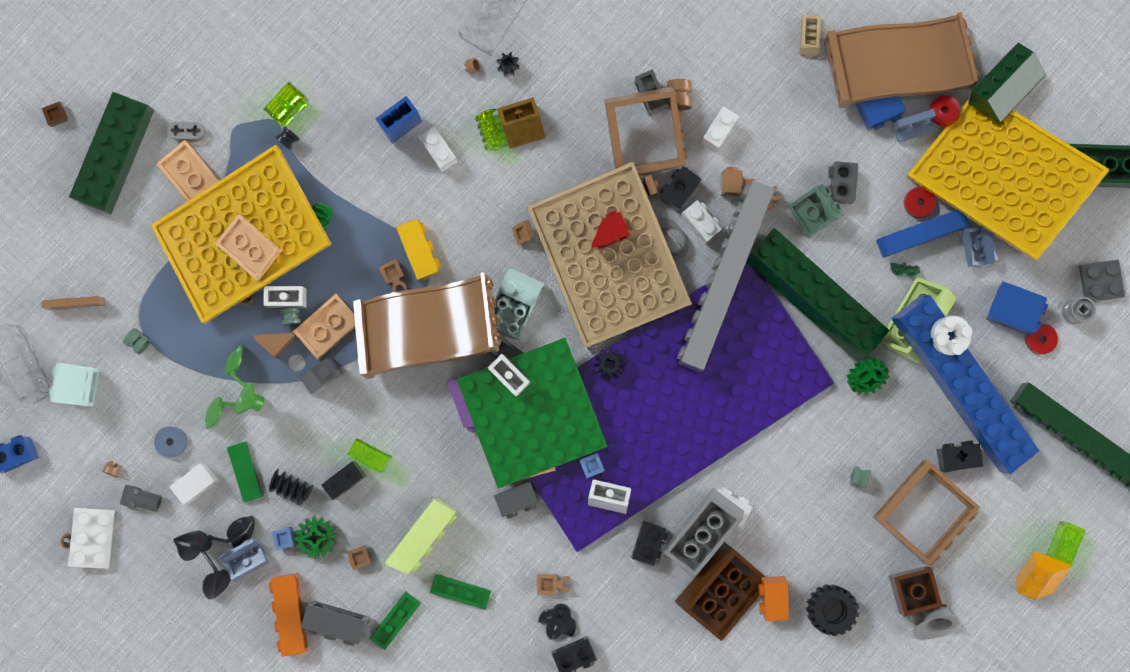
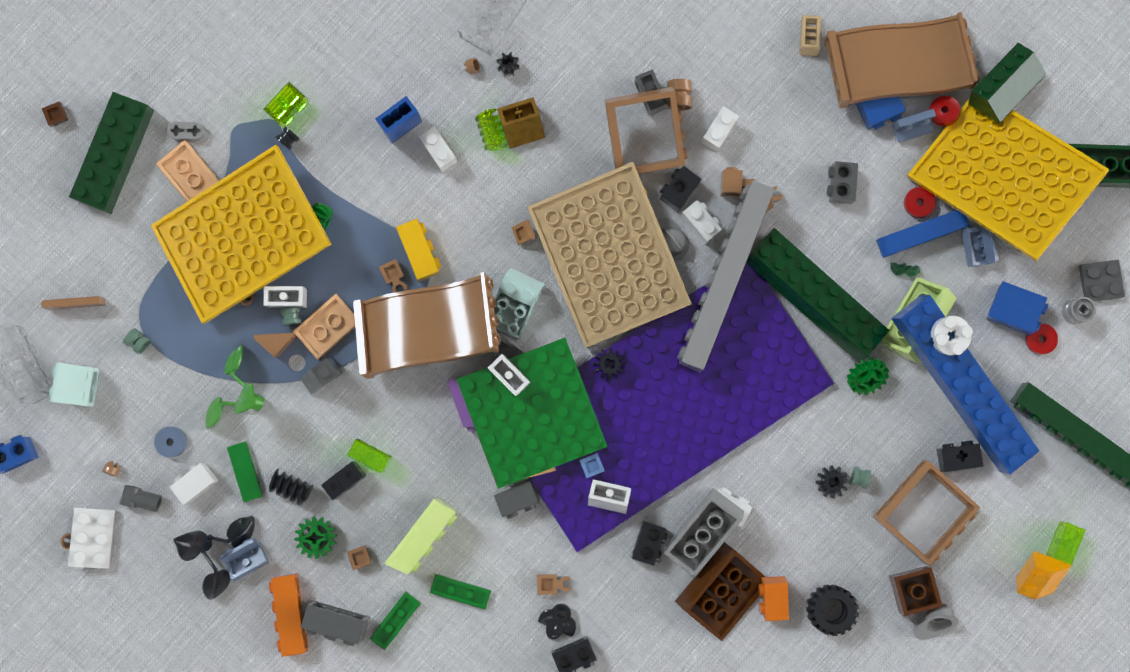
light nougat tile [215,214,283,281] -> none
medium blue plate [272,527,296,551] -> none
red slope [591,210,632,251] -> none
medium nougat plate [643,175,659,199] -> none
sand green plate [788,184,843,238] -> none
none -> black gear [815,465,849,499]

